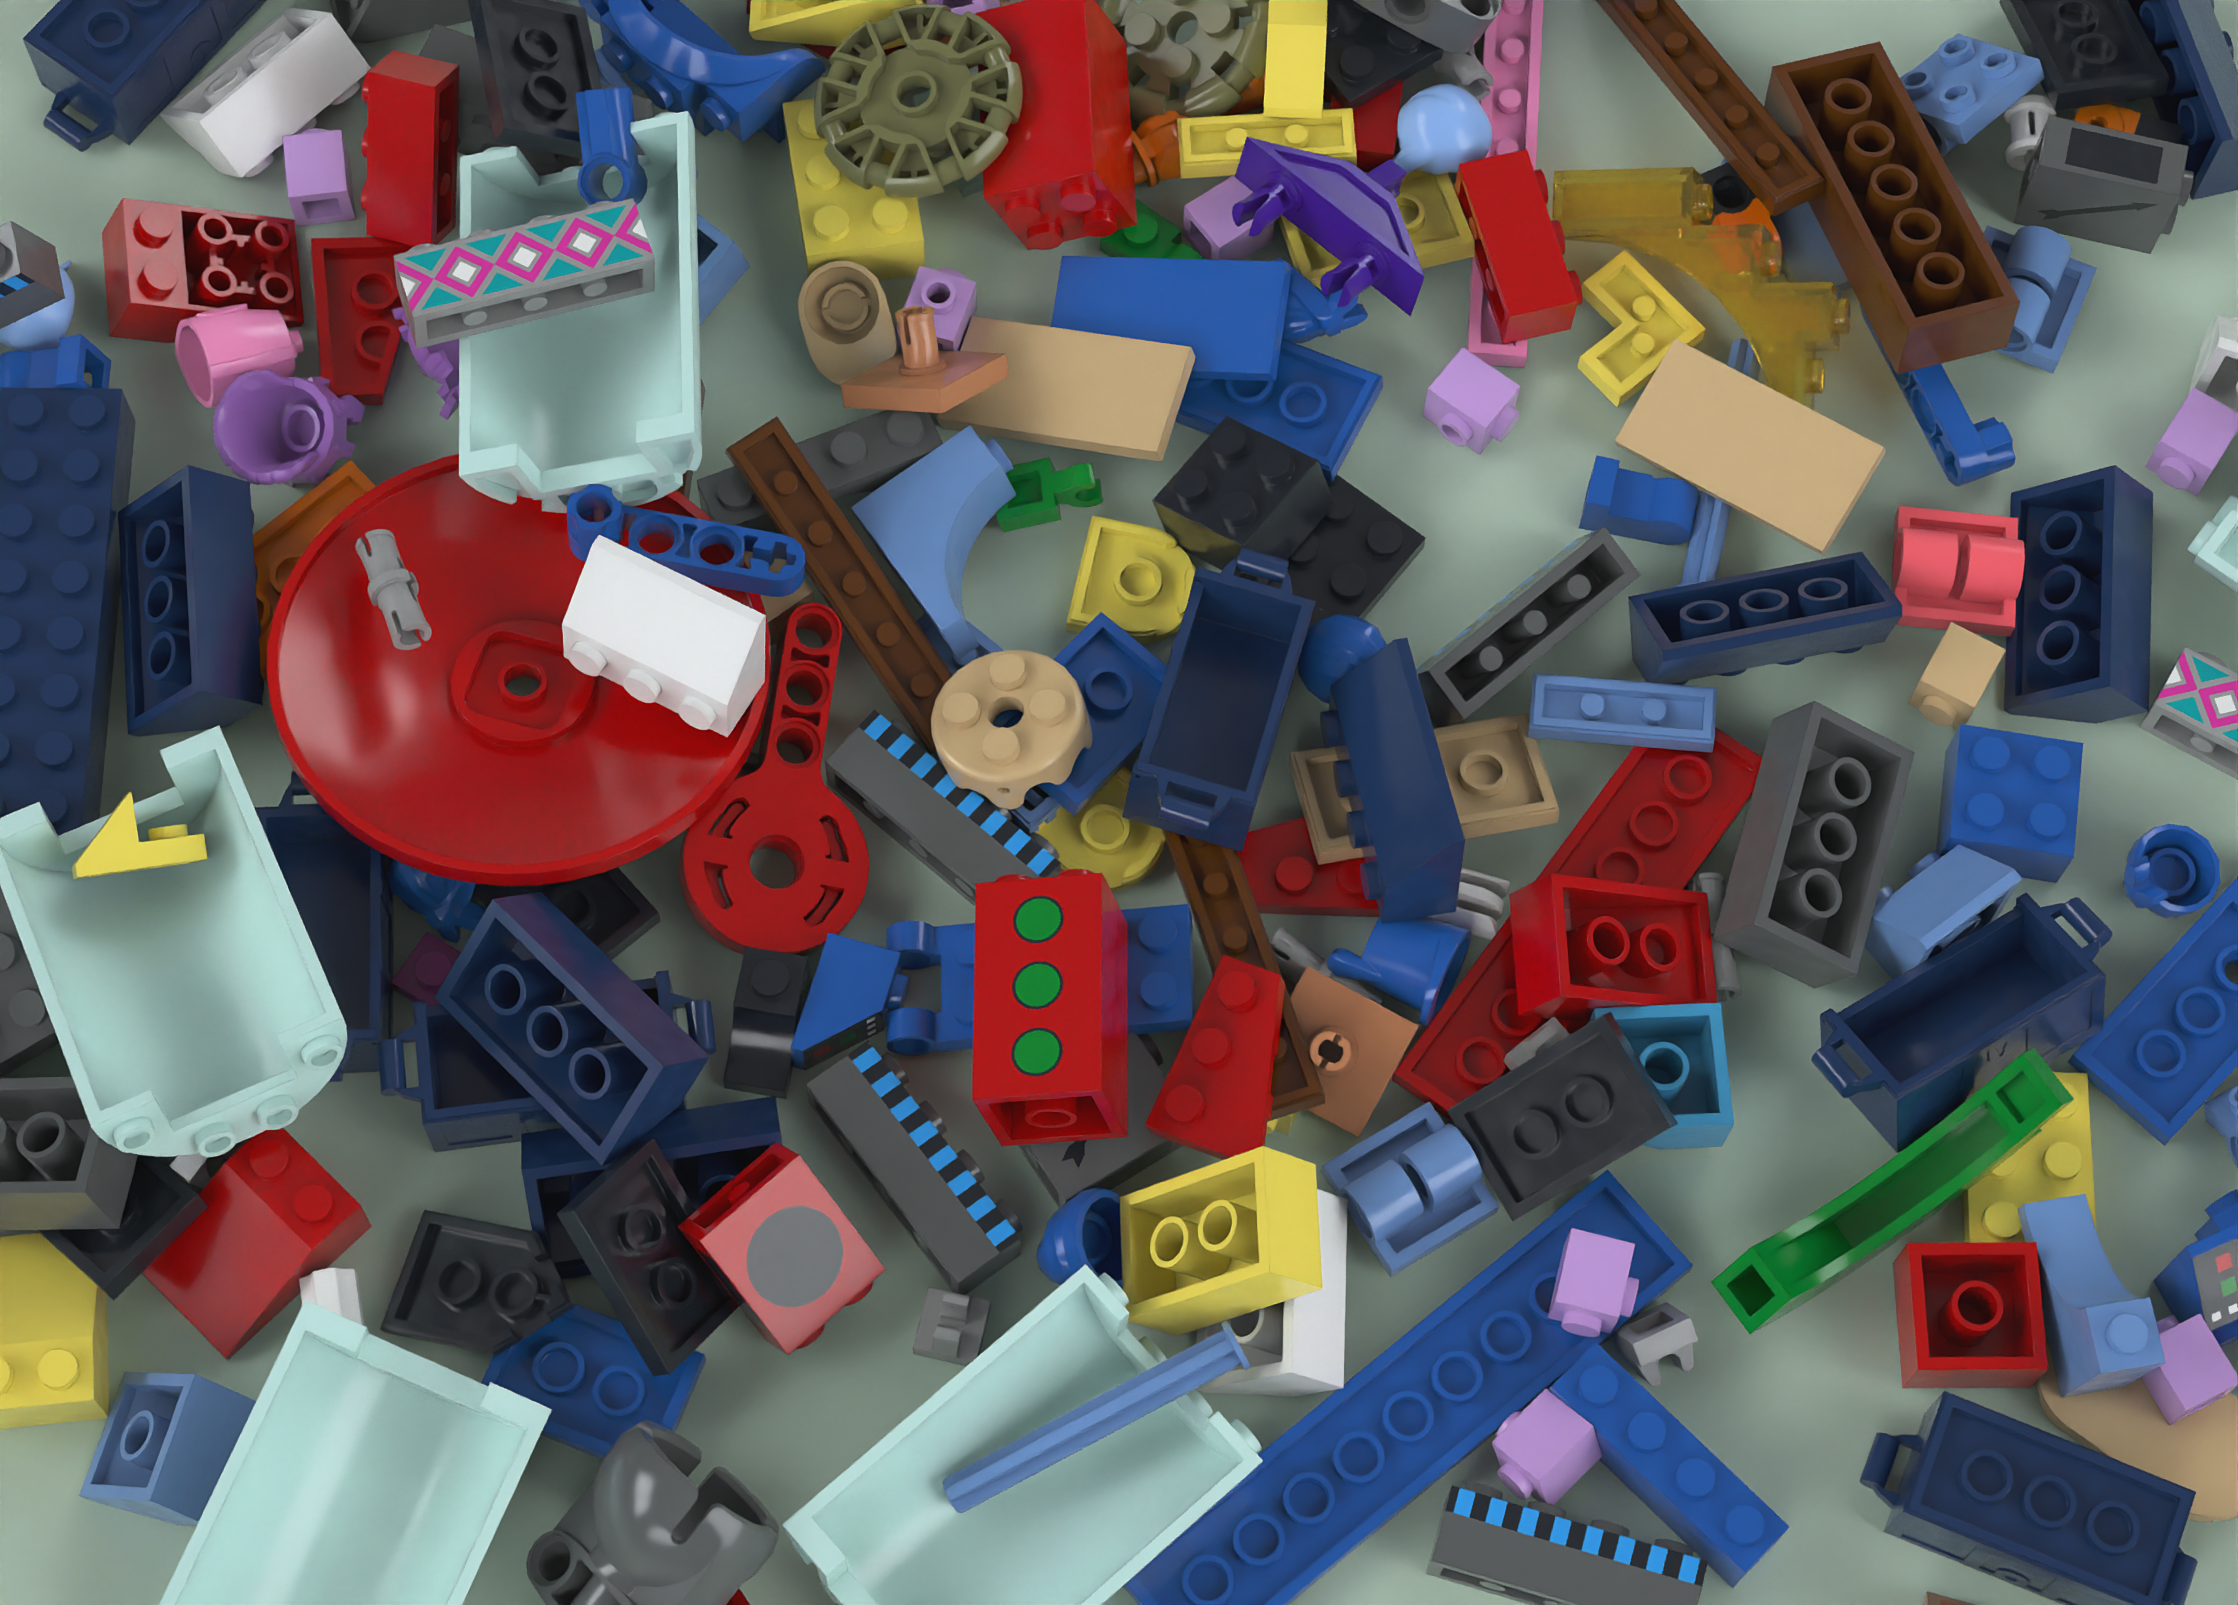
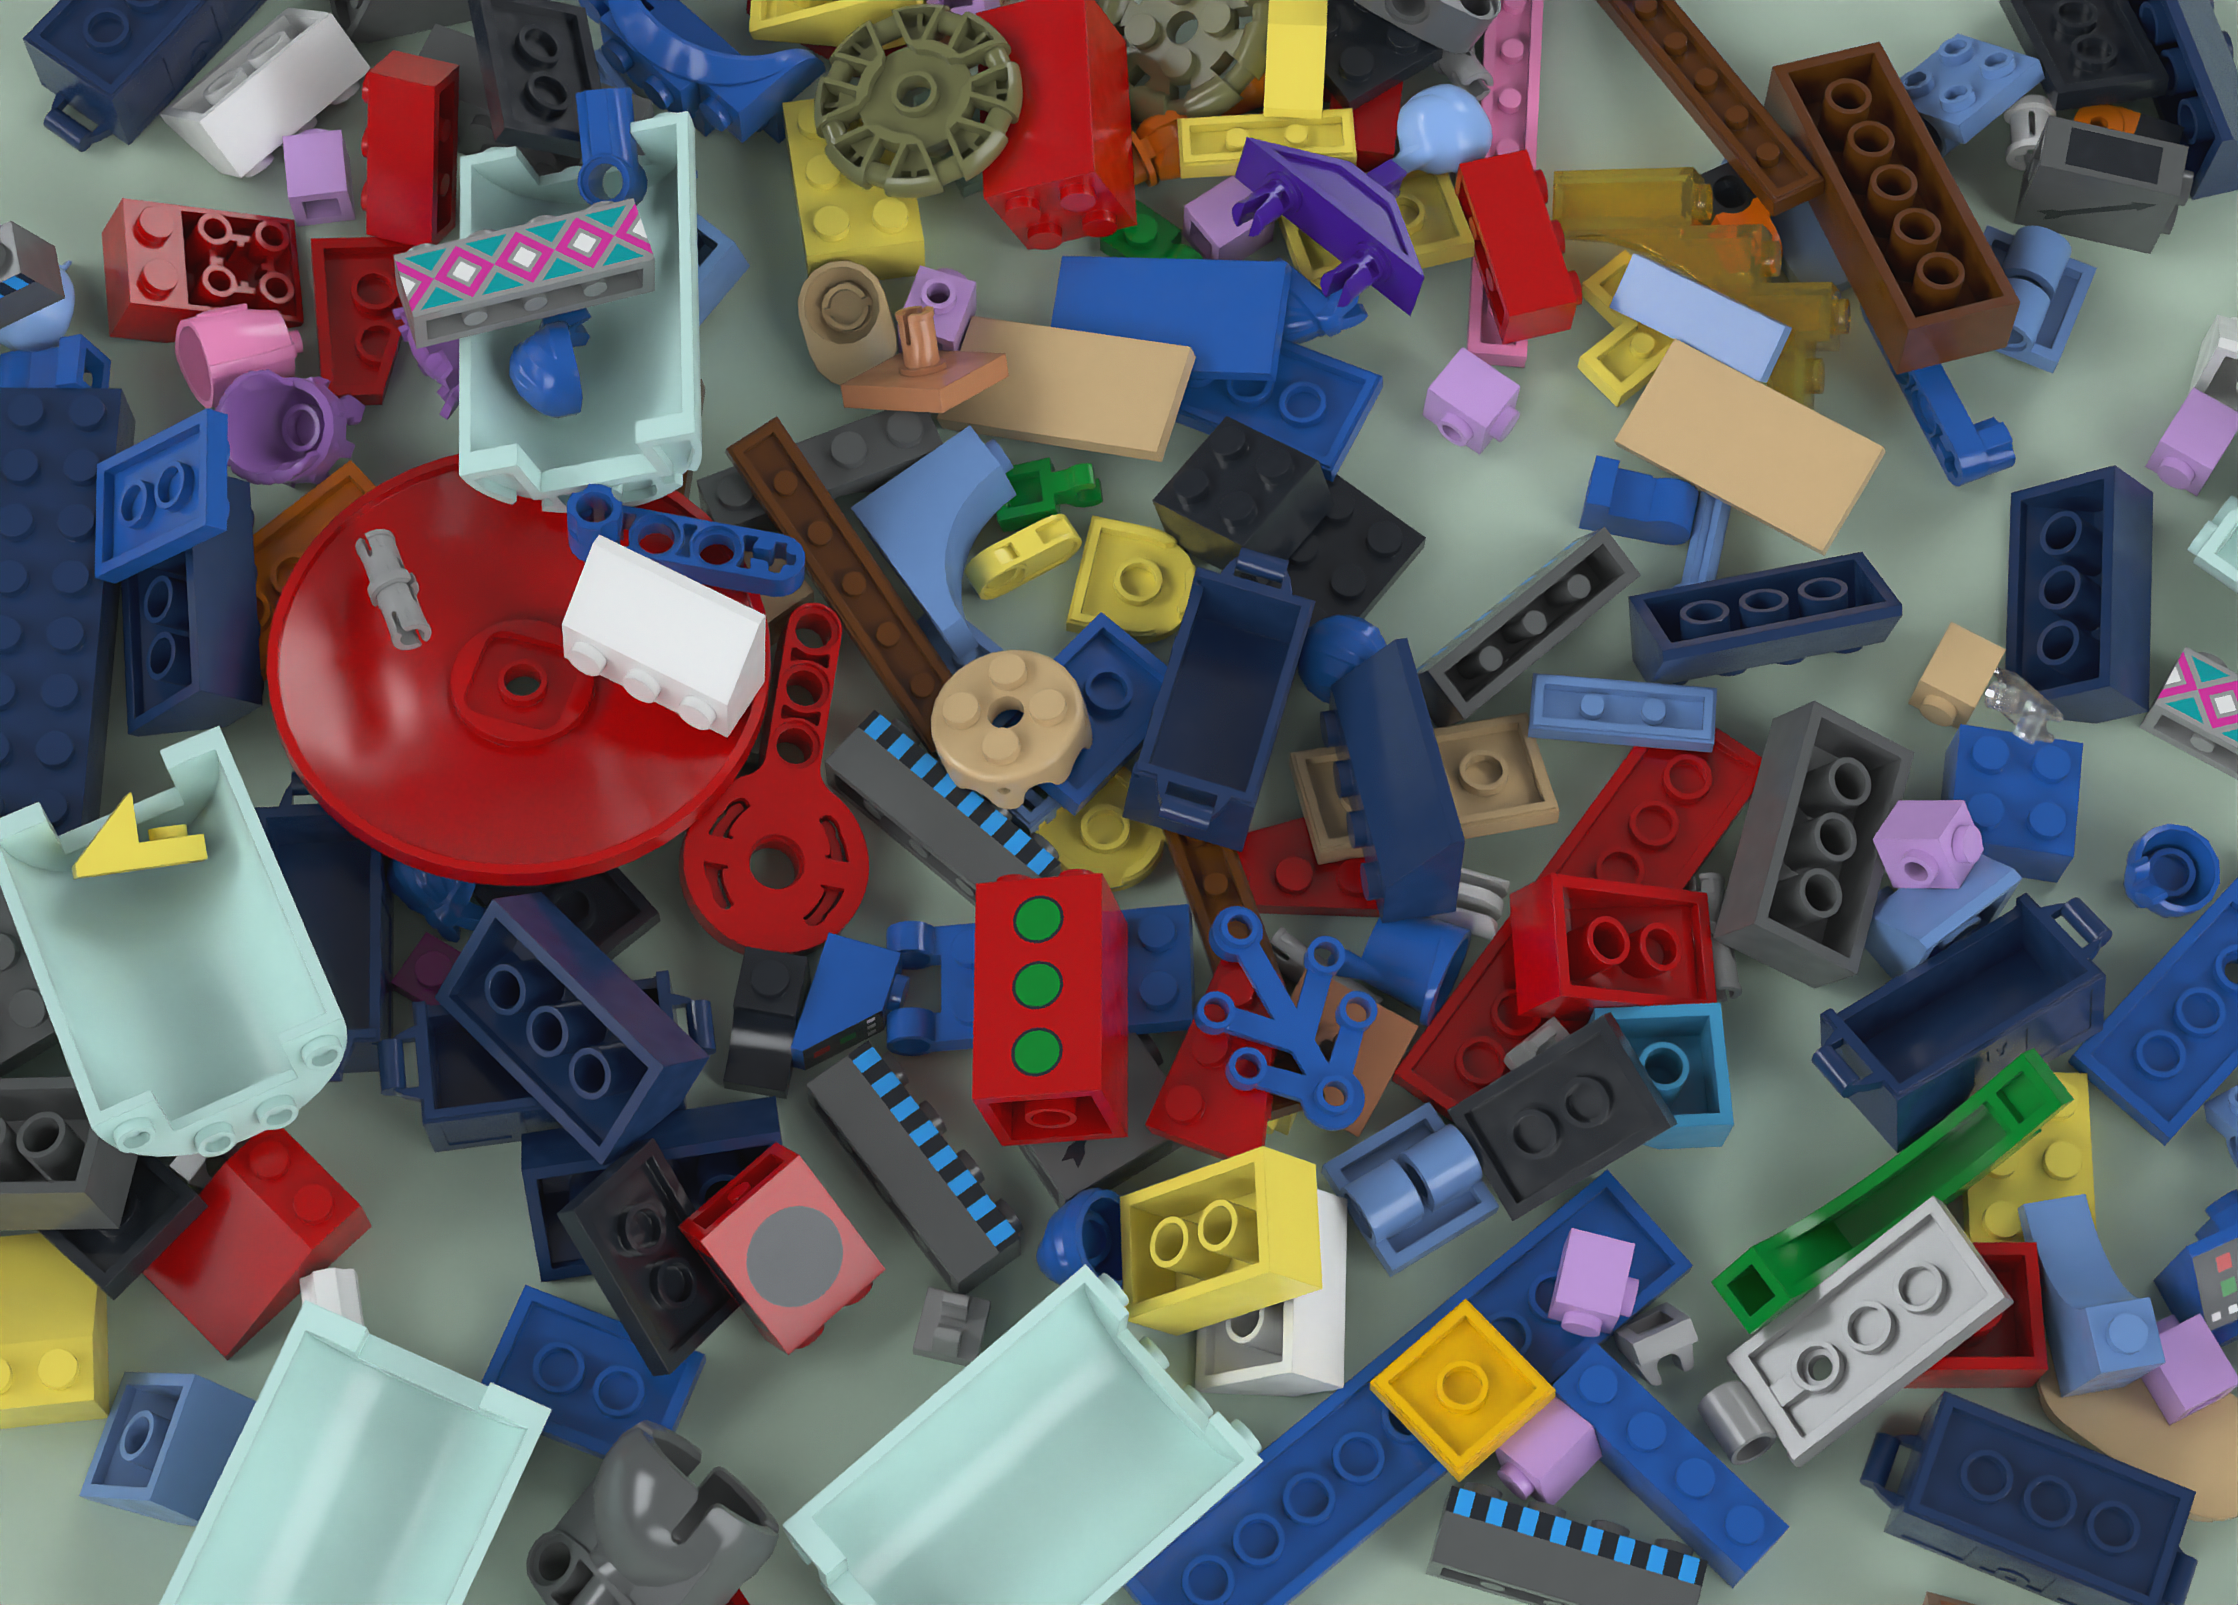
black tile [380,1210,575,1356] -> none
medium blue axle [942,1320,1251,1513] -> none
coral plate [1891,506,2025,637] -> none
none -> blue plate [95,408,230,584]
none -> blue piece [509,308,592,418]
none -> light yellow piece [964,514,1082,600]
none -> blue plant [1194,906,1377,1131]
none -> yellow plate [1369,1299,1556,1482]
none -> tile [1609,253,1792,383]
none -> light grey hinge [1697,1196,2014,1468]
none -> lavender brick [1873,800,1984,889]
none -> clear piece [1985,667,2063,744]

